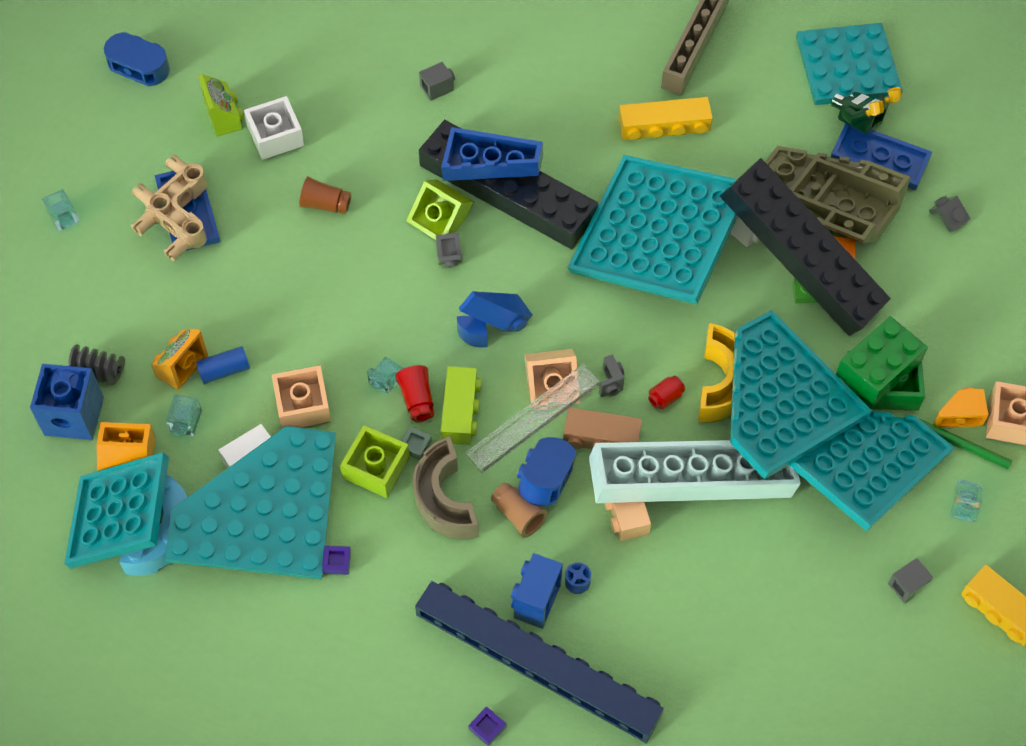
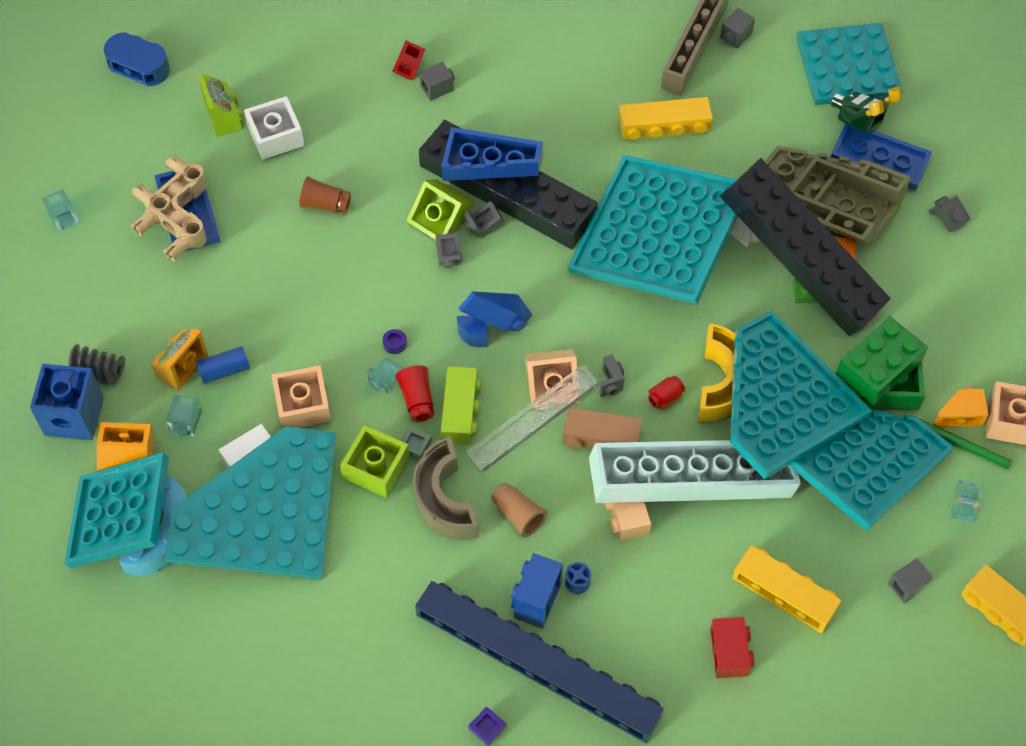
dark purple plate [322,546,351,575] -> none
blue brick [517,437,577,506] -> none
none -> dark purple tile [383,329,407,354]
none -> red brick [392,40,426,80]
none -> dark grey bracket [464,201,505,237]
none -> red brick [710,617,754,678]
none -> dark grey brick [720,8,755,48]
none -> yellow brick [732,545,842,634]

